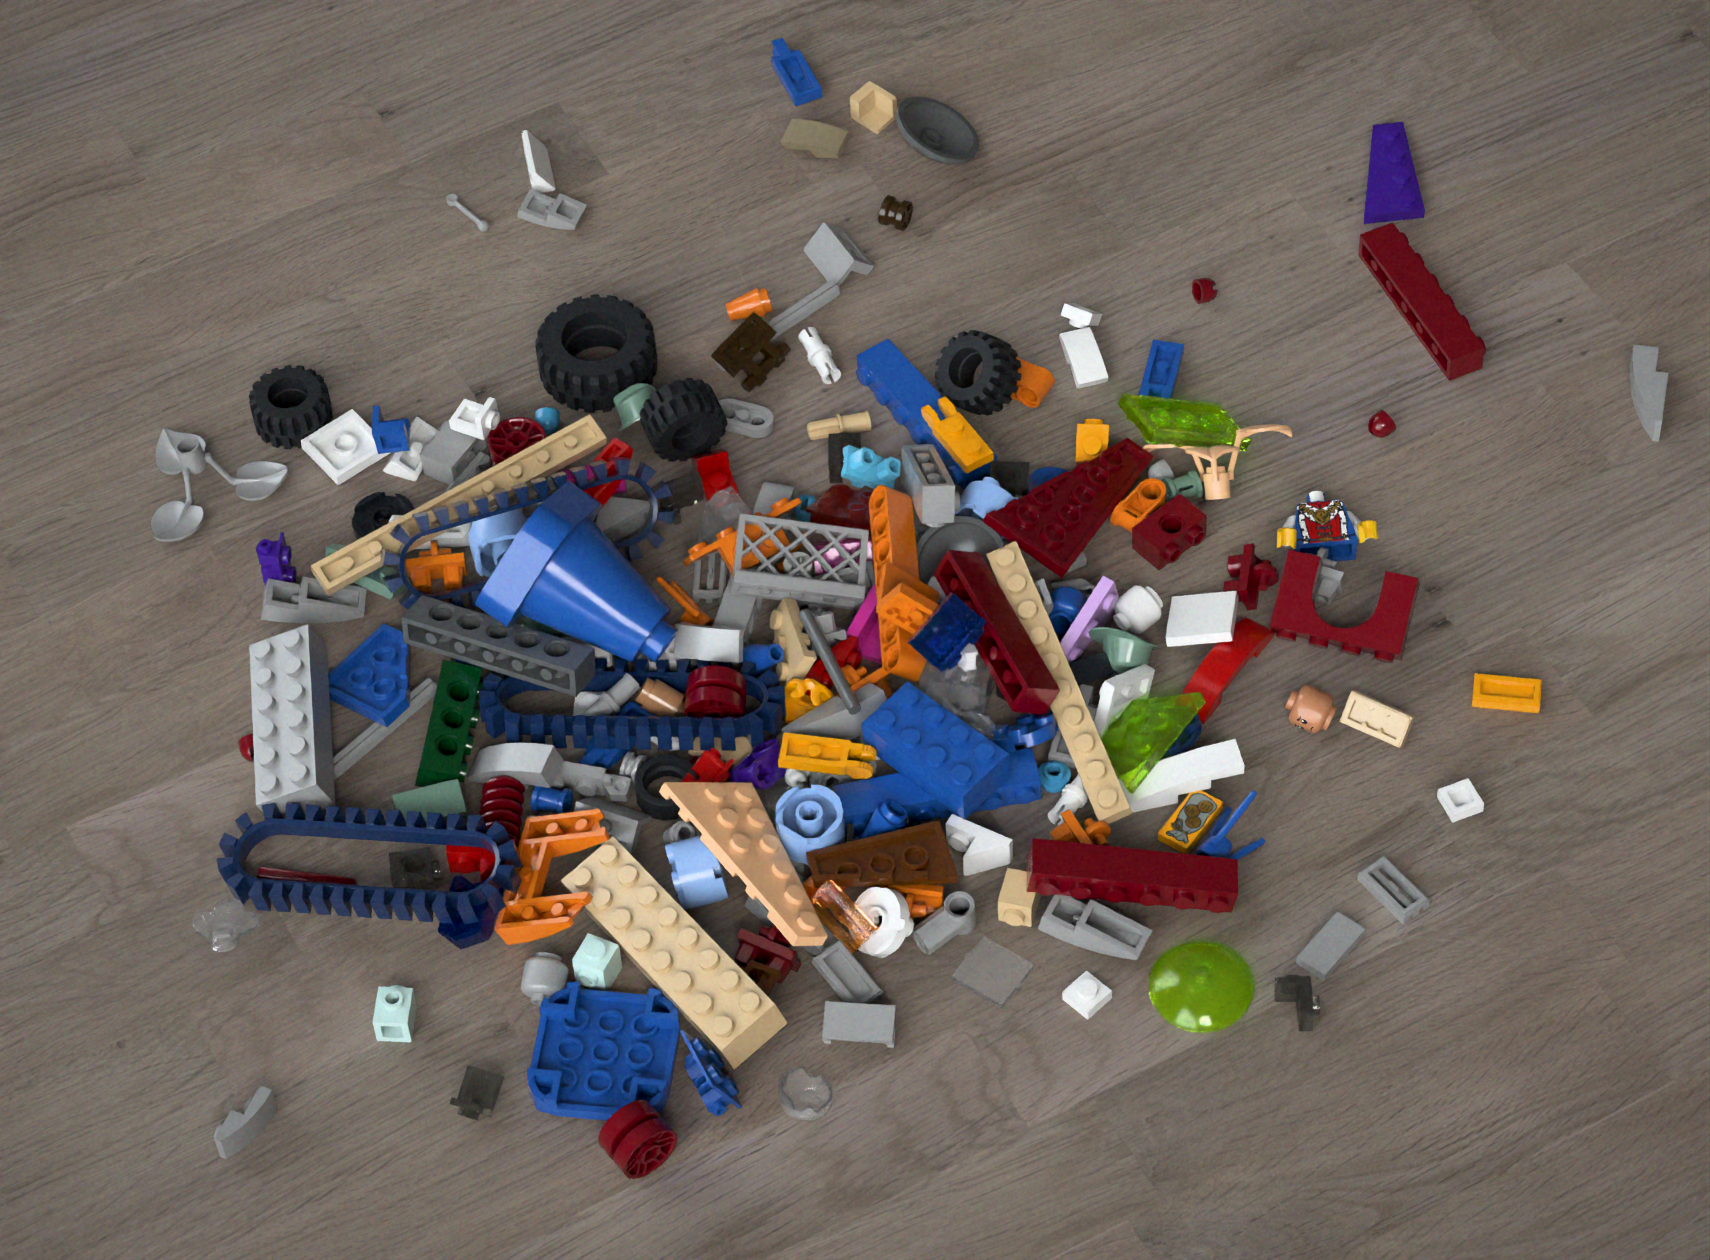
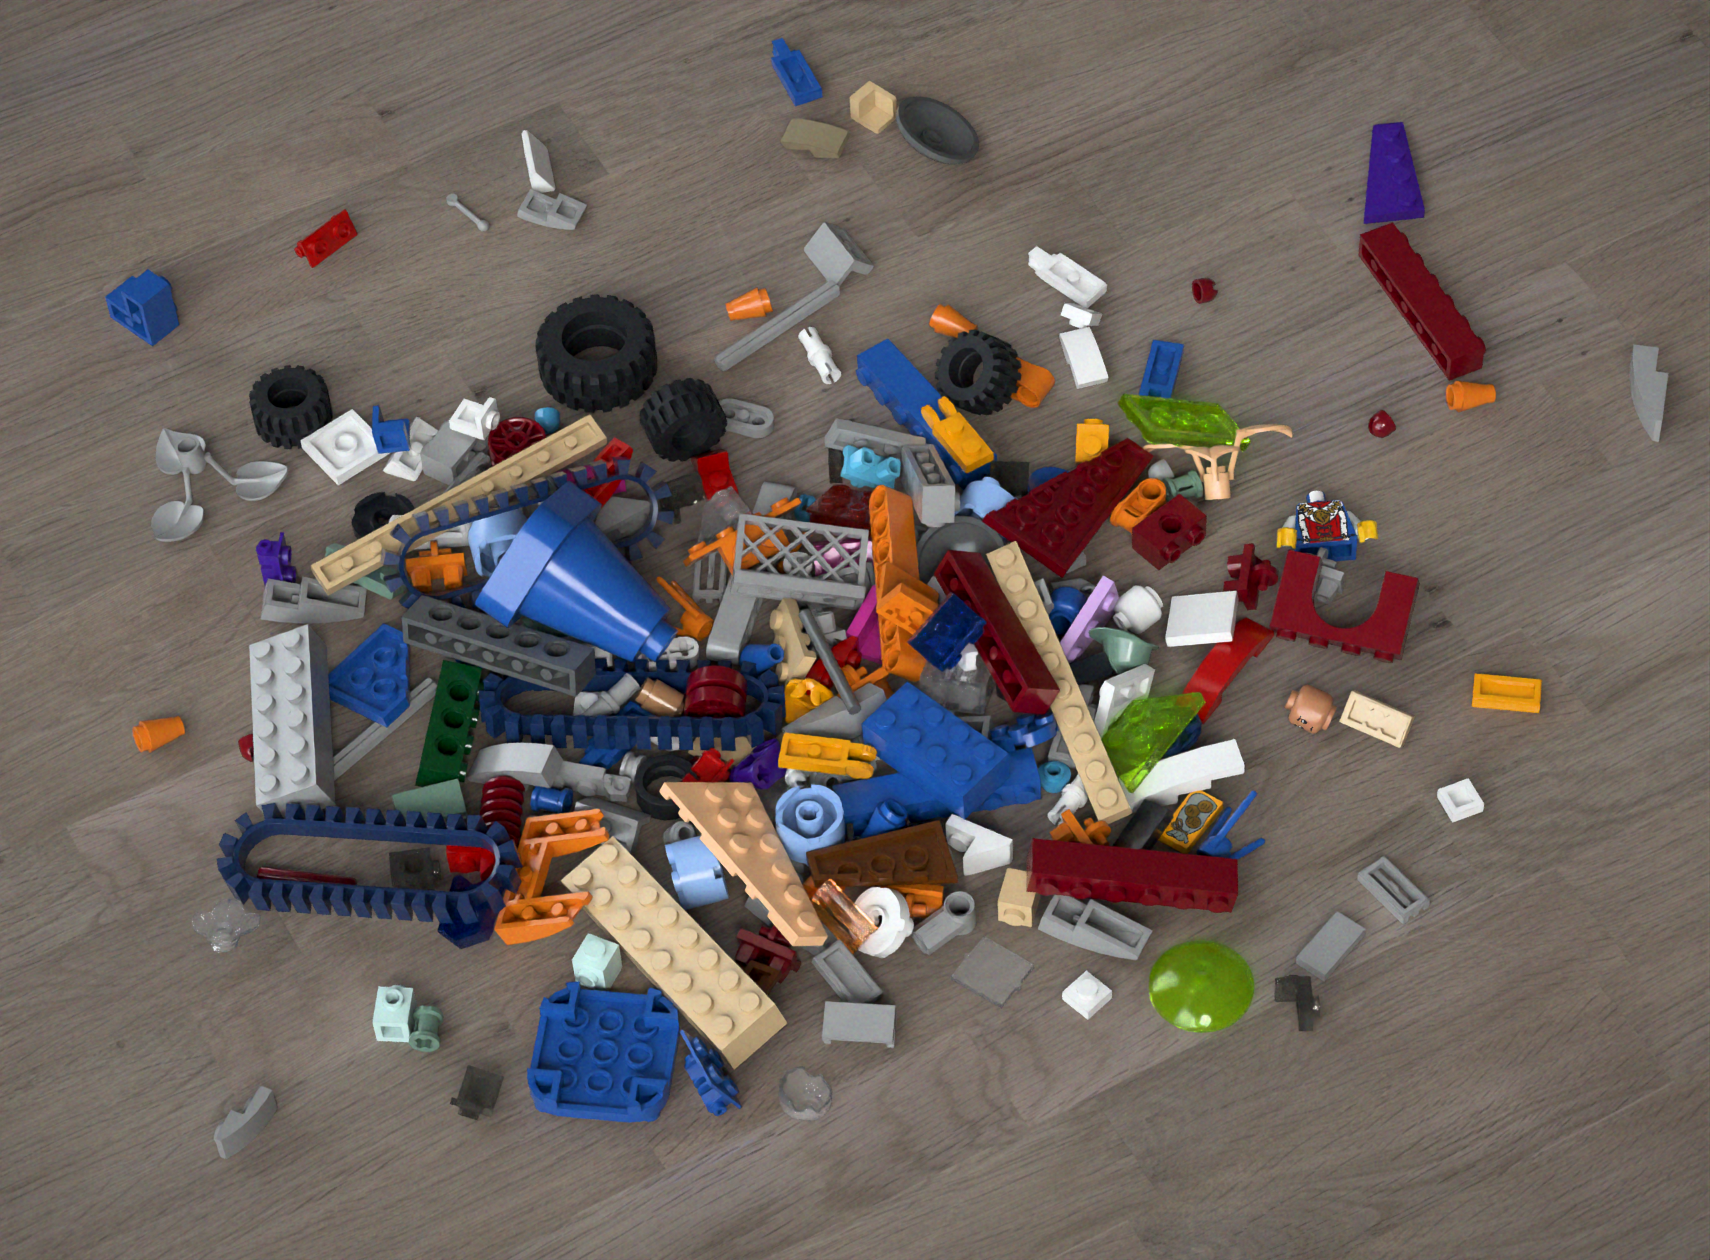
light grey head [521,952,569,1006] -> none
dark red wheel [598,1100,678,1179] -> none
sand green piece [613,383,657,432] -> none
light grey slope [674,622,744,663] -> none
dark brown plate [711,312,791,392] -> none
tan axle [807,411,871,440] -> none
dark brown wheel [878,195,913,231] -> none
clear plate [942,697,997,741] -> none
none -> blue brick [105,269,179,346]
none -> orange cone [132,716,185,753]
none -> red hinge [294,209,358,268]
none -> sand green bush [408,1006,444,1052]
none -> light grey plate [825,418,926,462]
none -> orange cone [929,304,978,338]
none -> white hinge [1028,246,1107,308]
none -> black slope [1113,799,1174,850]
none -> orange cone [1446,381,1496,412]

